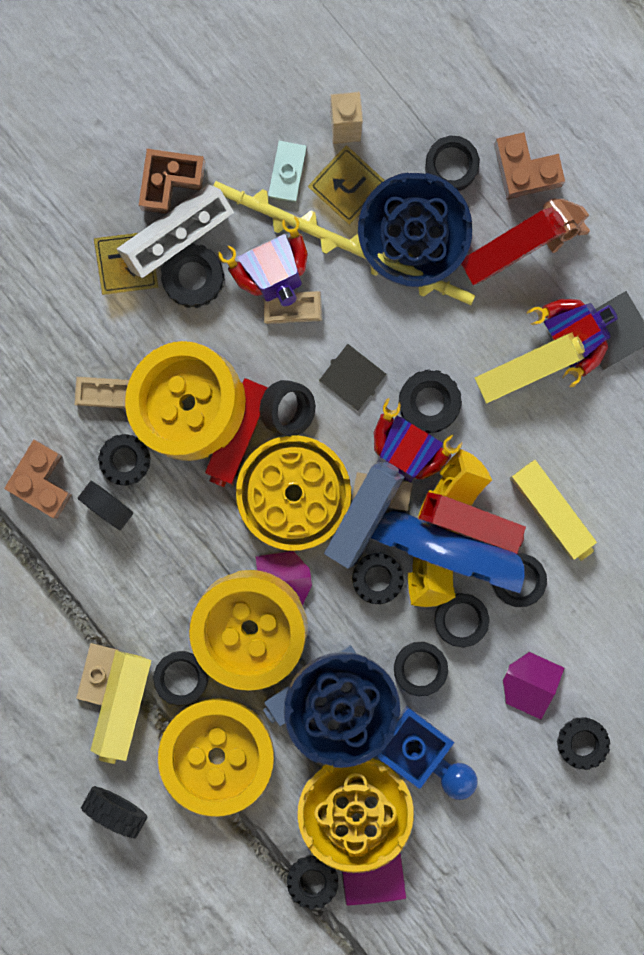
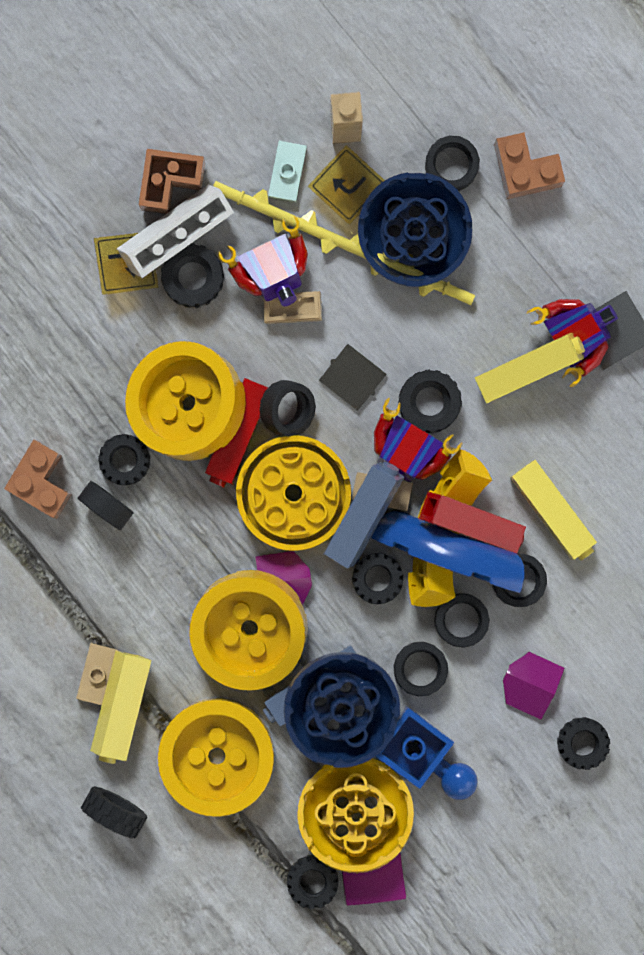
tan plate [75,377,129,409] -> none
black tyre [153,651,209,706] -> none
red brick [461,207,566,285] -> none
nougat brick [543,198,590,253] -> none

